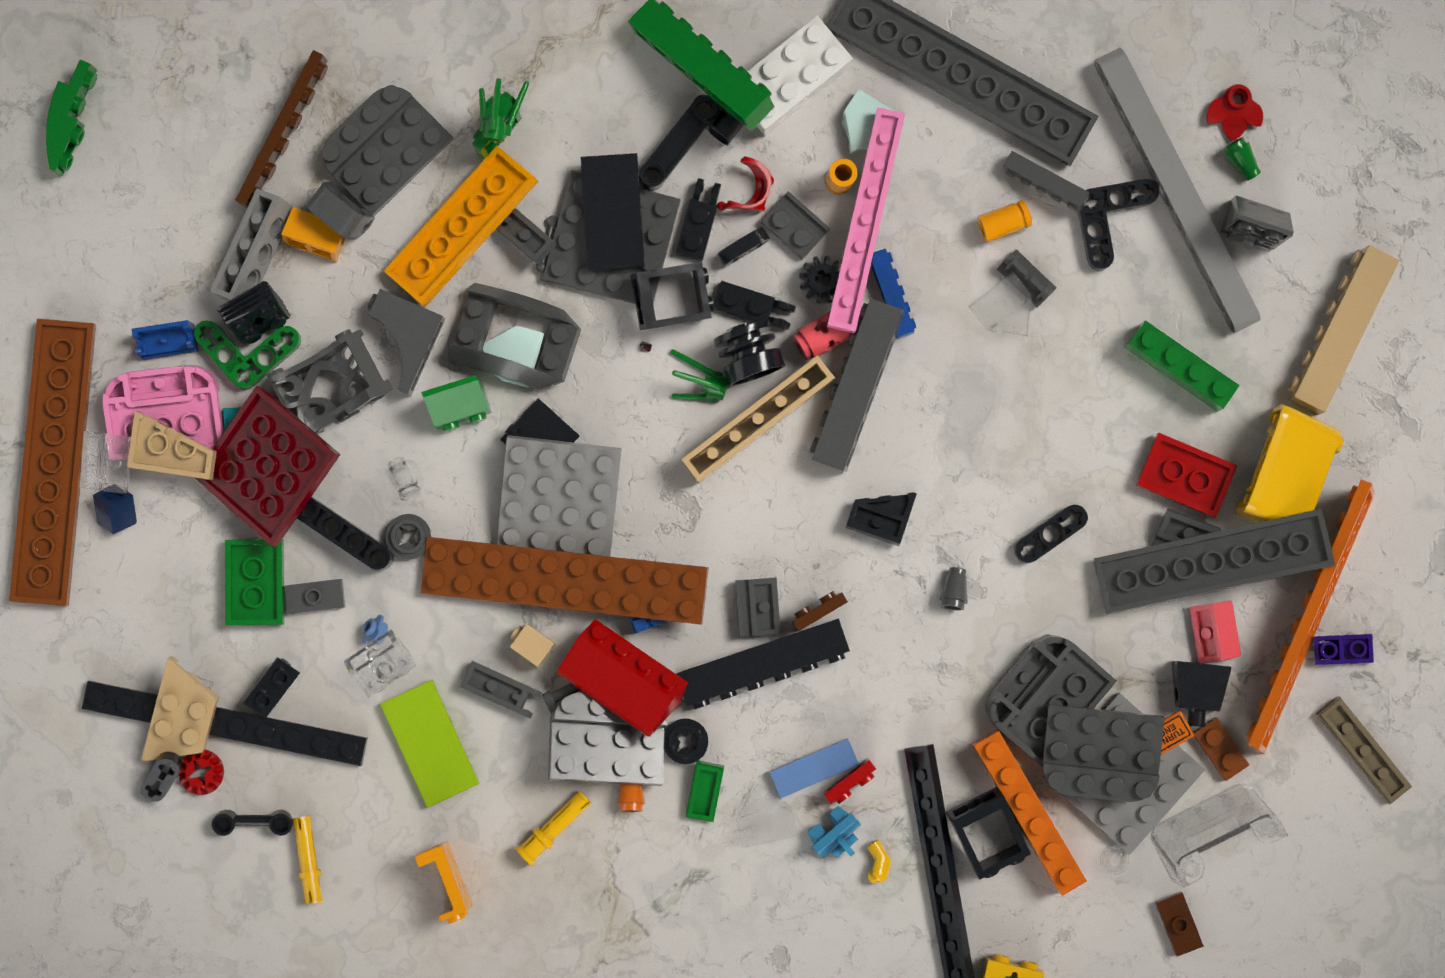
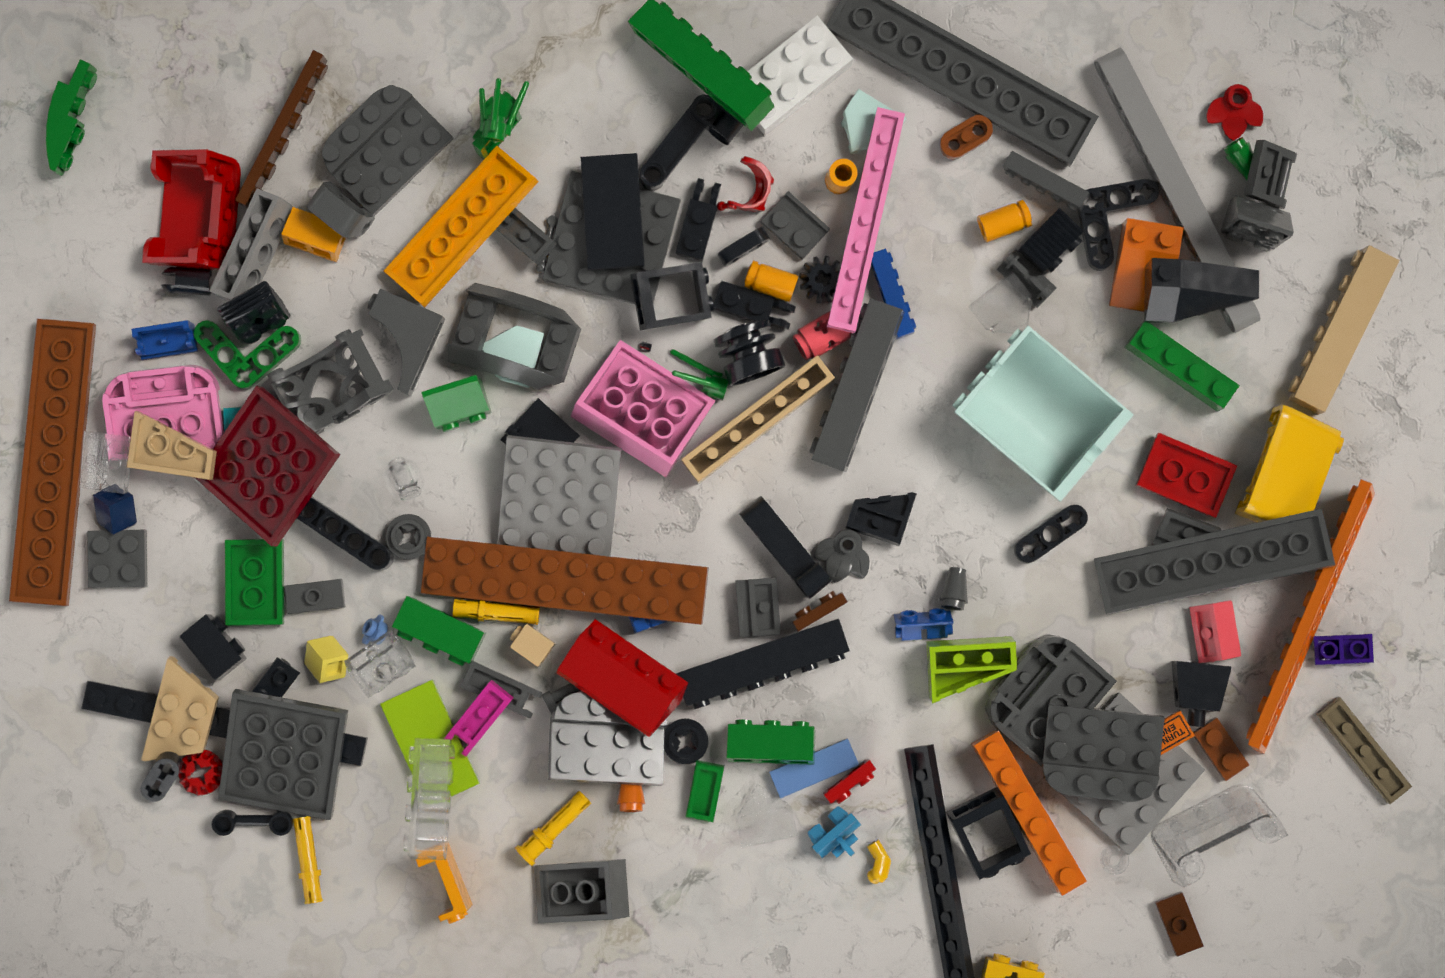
none -> dark grey plate [88,529,148,588]
none -> red windscreen [142,149,241,270]
none -> black piece [161,267,212,296]
none -> black brick [179,614,247,681]
none -> dark grey plate [218,689,348,820]
none -> light yellow panel [304,636,348,683]
none -> green brick [392,596,486,666]
none -> clear wedge [403,738,455,860]
none -> dark pink hinge [444,680,514,757]
none -> yellow pin [453,599,540,625]
none -> dark grey slope [534,859,630,923]
none -> bright pink slope [571,340,715,477]
none -> green brick [727,719,816,765]
none -> black beam [739,496,832,599]
none -> light orange piece [744,260,799,303]
none -> dark grey plate [814,529,870,583]
none -> blue hinge [894,608,953,641]
none -> lime wedge [926,636,1017,704]
none -> dark orange plate [940,115,993,159]
none -> light aqua cylinder [952,326,1134,502]
none -> black brick [1018,208,1084,274]
none -> orange slope [1109,218,1184,312]
none -> black wedge [1144,258,1259,323]
none -> dark grey plate [1244,140,1297,209]

